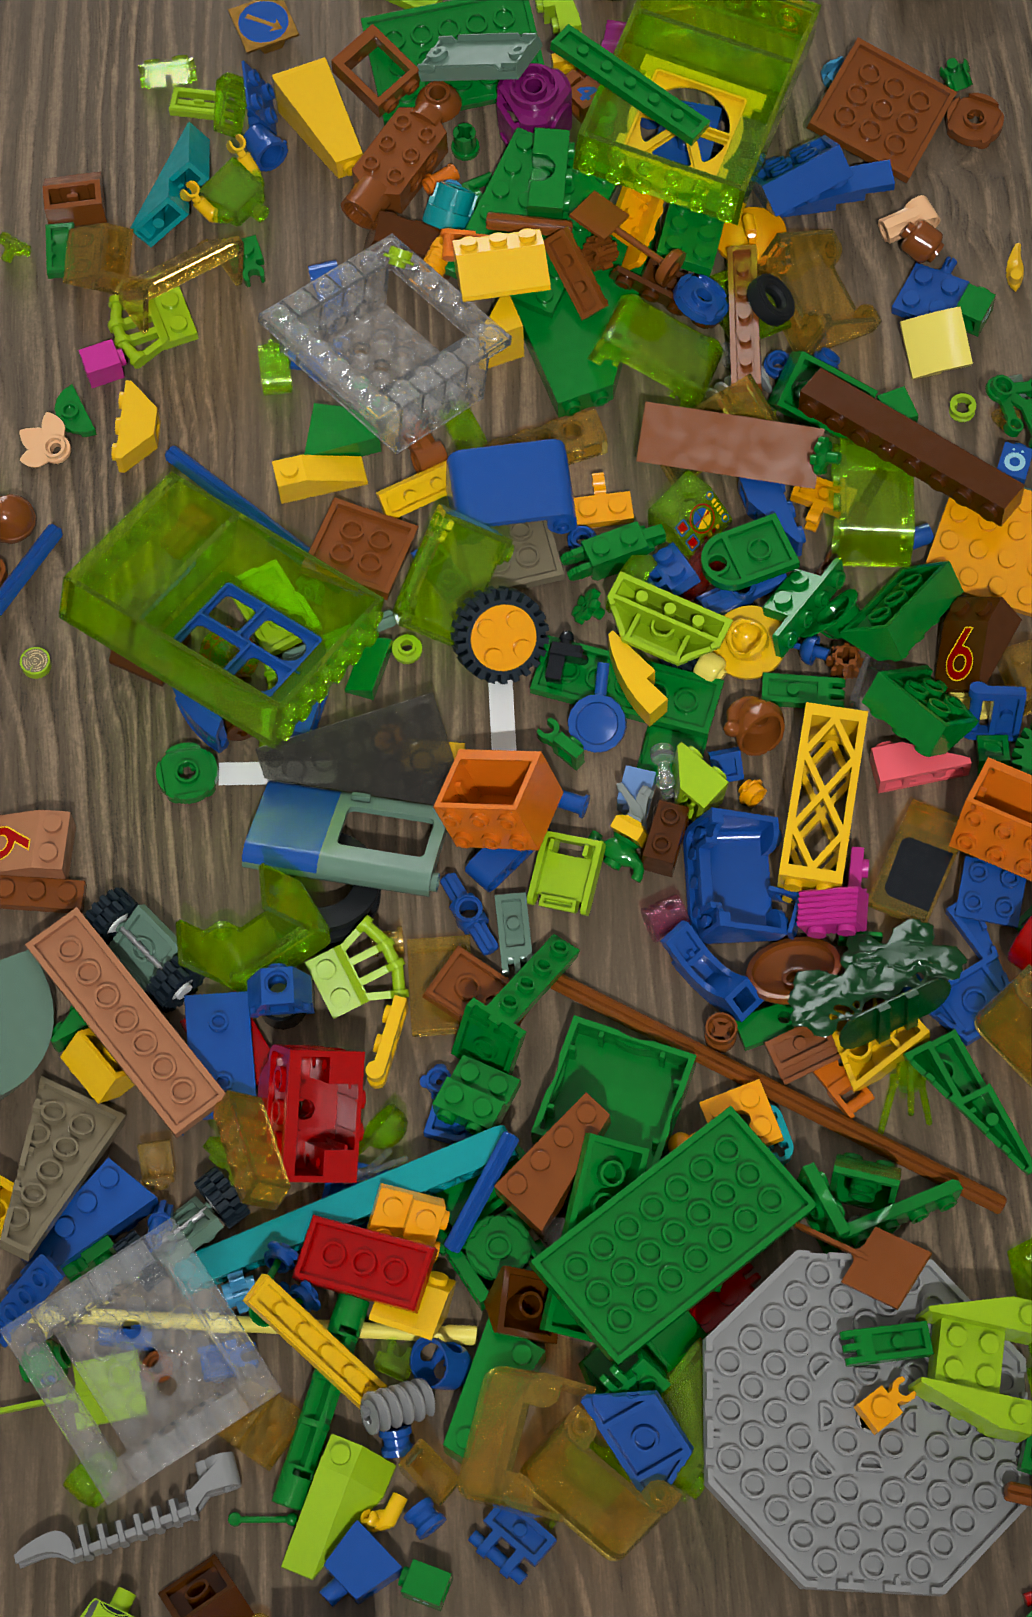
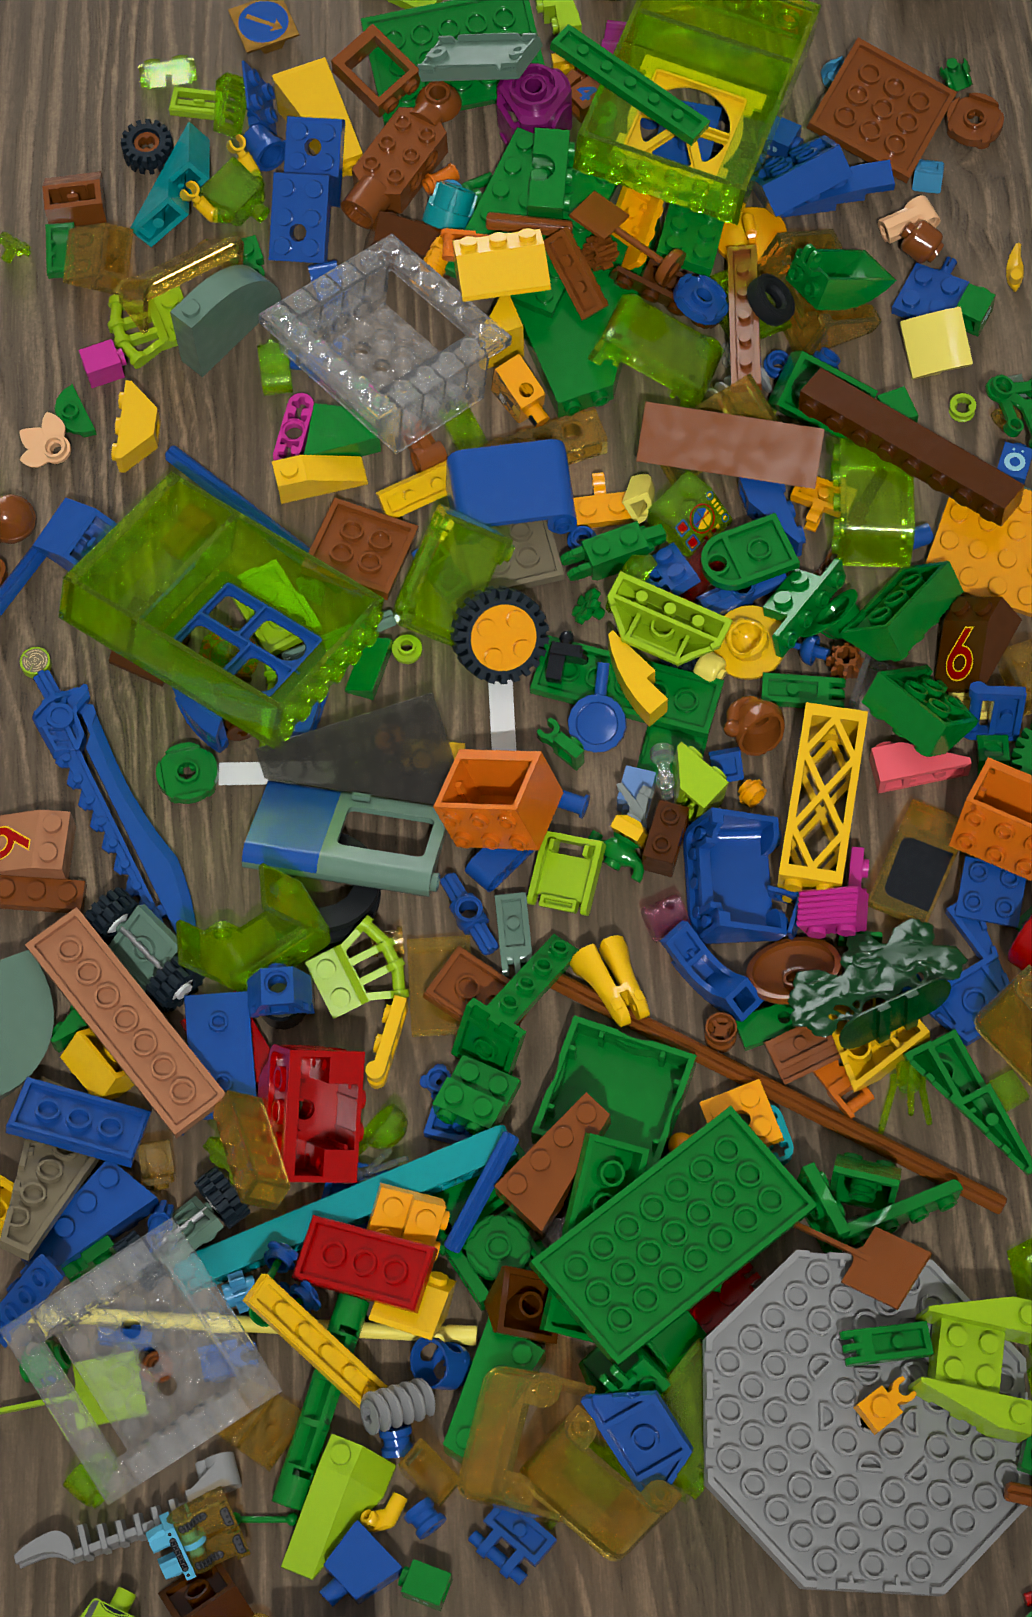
clear neon green tile [374,1340,412,1382] -> none
lime plate [383,246,414,269] -> none
green bush [451,123,480,161] -> none
green plant [810,436,842,475] -> none
none -> blue plate [6,1077,151,1168]
none -> blue slope [32,498,120,581]
none -> blue piece [32,670,199,964]
none -> black bush [121,119,174,175]
none -> hips [145,1486,251,1581]
none -> sand green brick [170,265,282,377]
none -> blue bracket [269,116,345,263]
none -> dark pink beam [273,393,314,461]
none -> light orange torso [491,354,550,428]
none -> yellow piece [570,935,650,1027]
none -> light yellow brick [622,474,655,524]
none -> blue brick [757,113,803,158]
none -> green piece [785,244,897,310]
none -> dark azure slope [912,159,944,194]
none -> clear neon green plate [986,1069,1030,1112]

